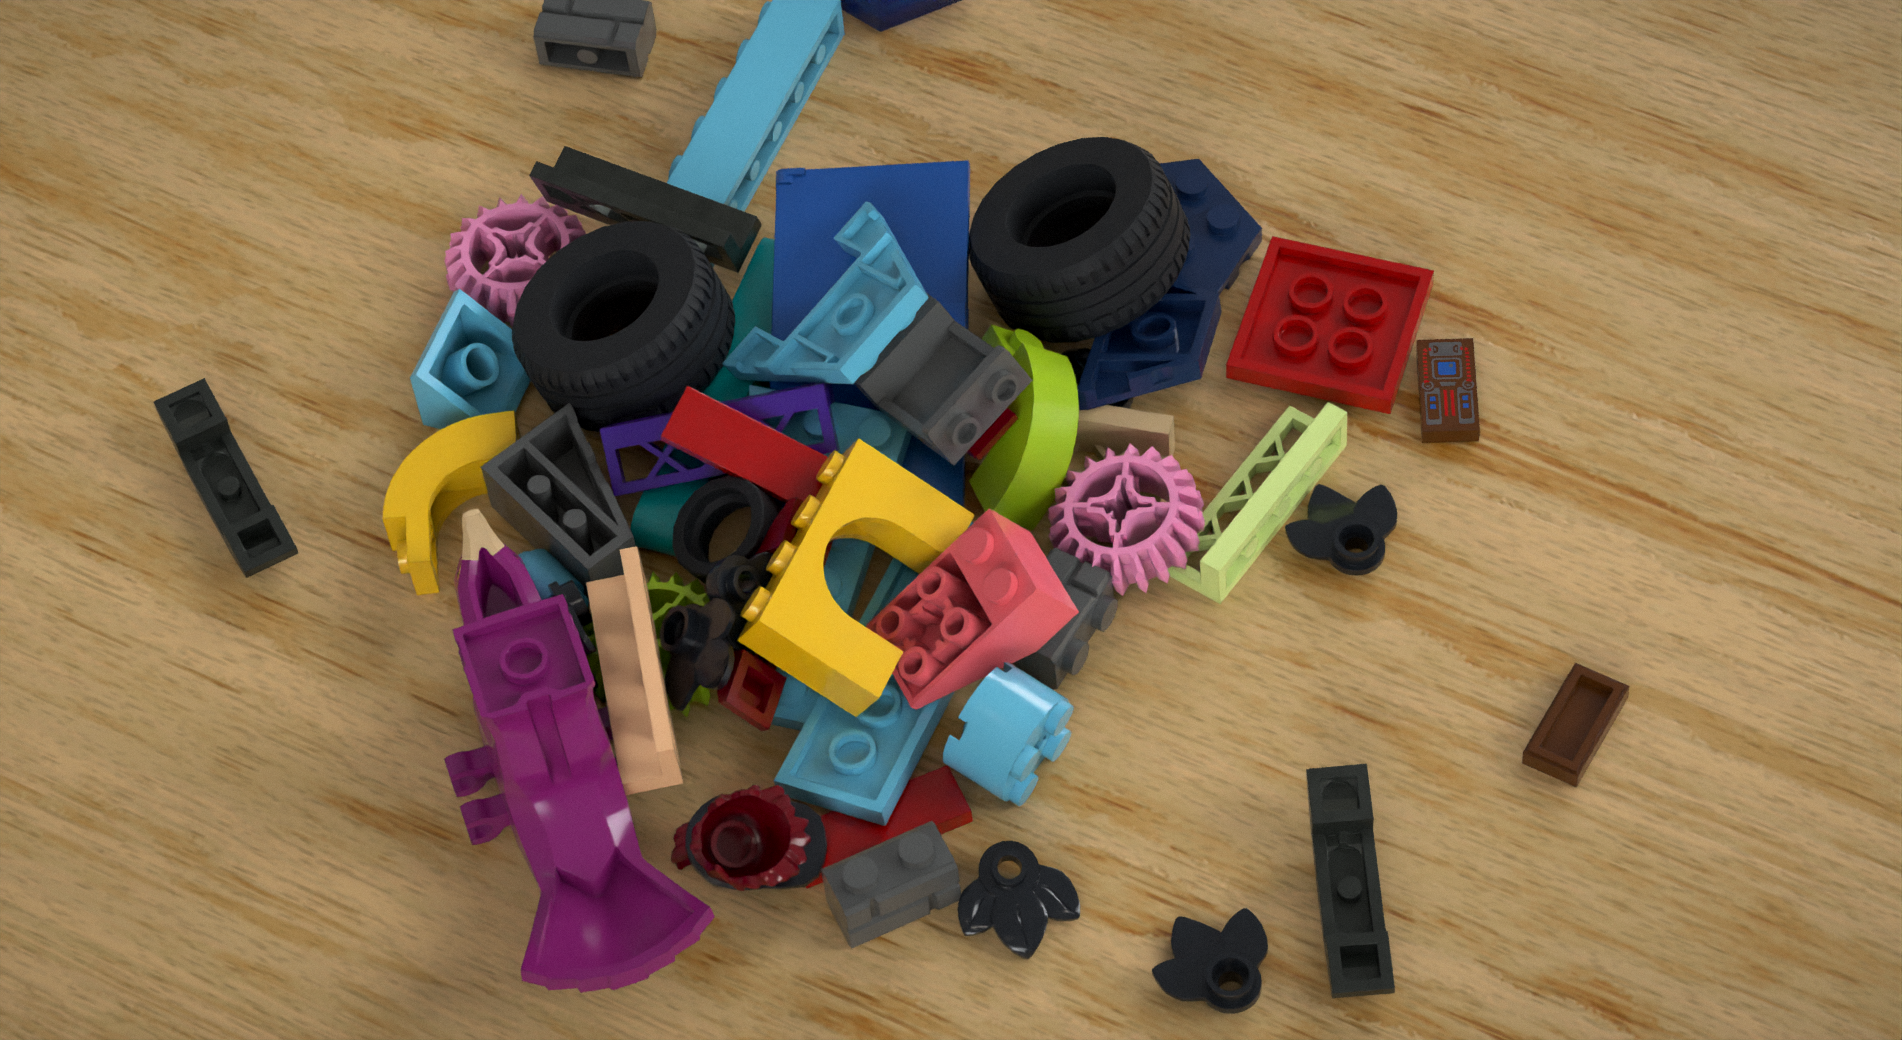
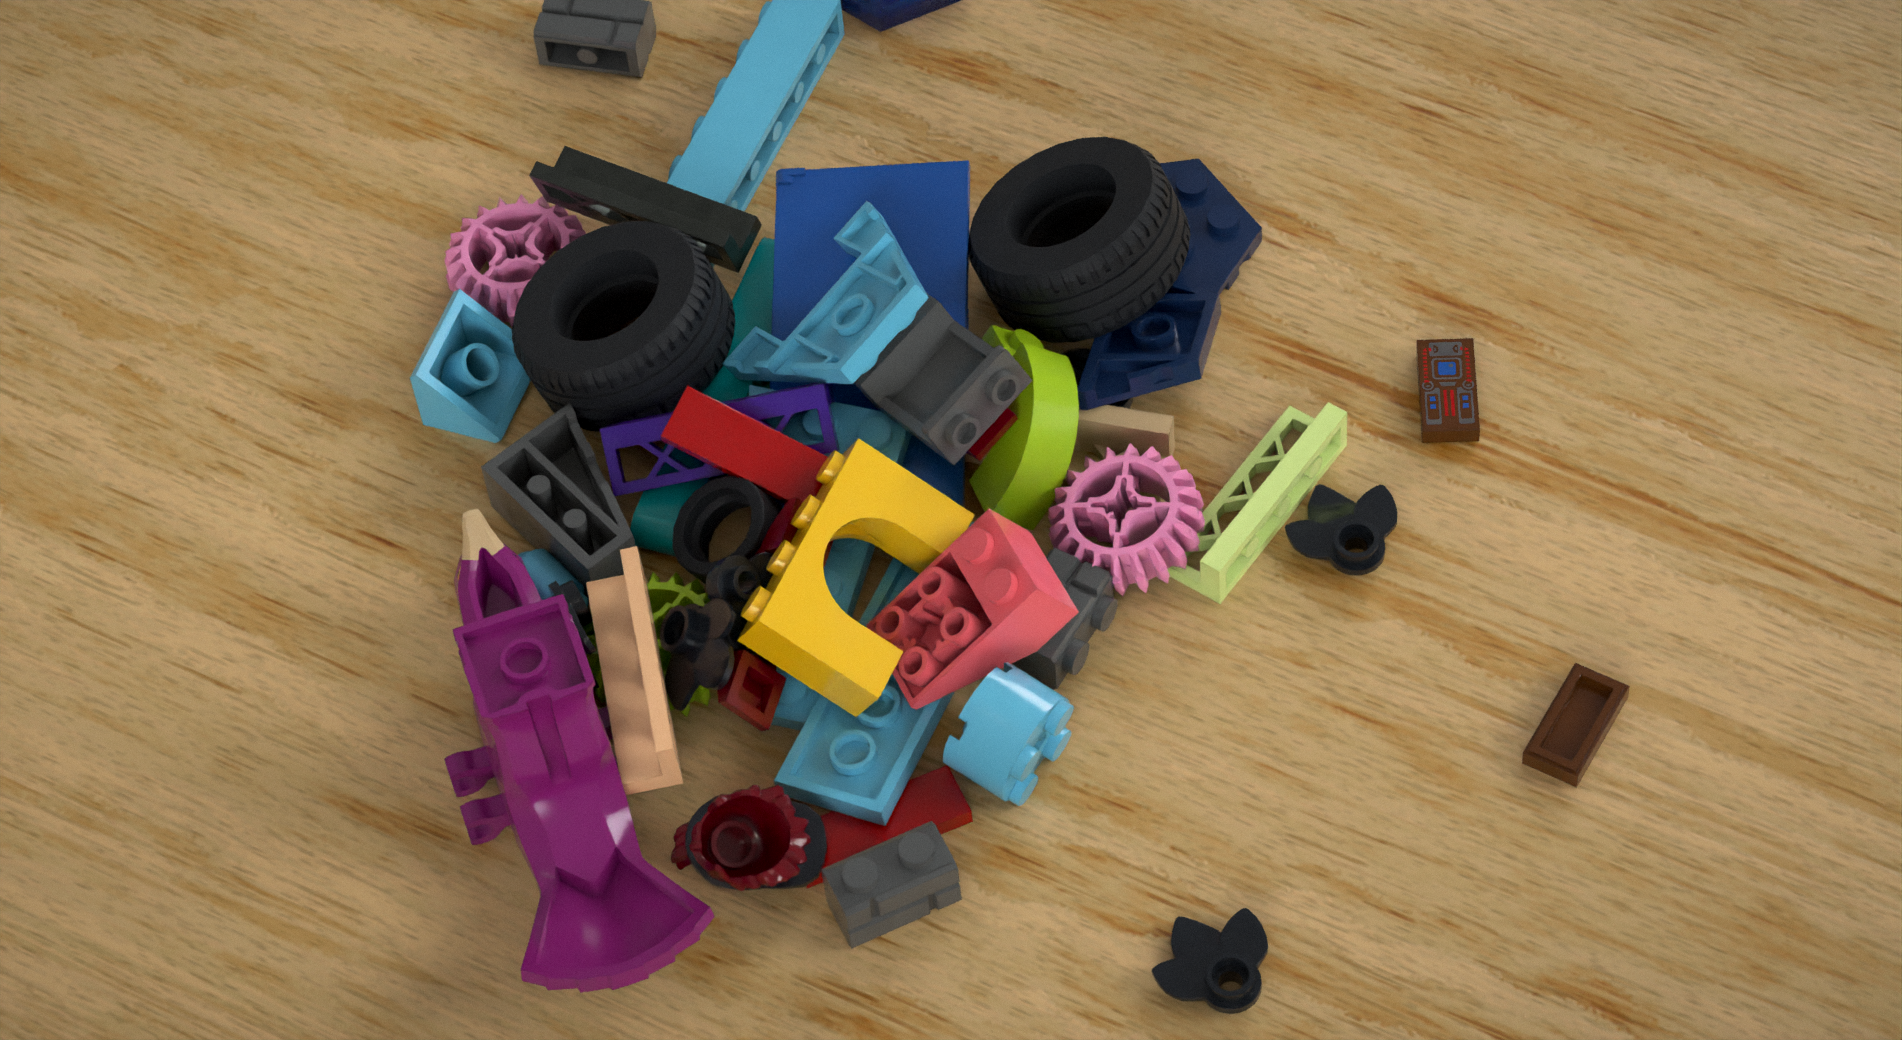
pearl dark grey slope [153,378,298,578] -> none
yellow arch [382,410,521,595] -> none
black plate [957,841,1080,959] -> none
red plate [1226,236,1434,414] -> none
pearl dark grey slope [1306,764,1395,998] -> none

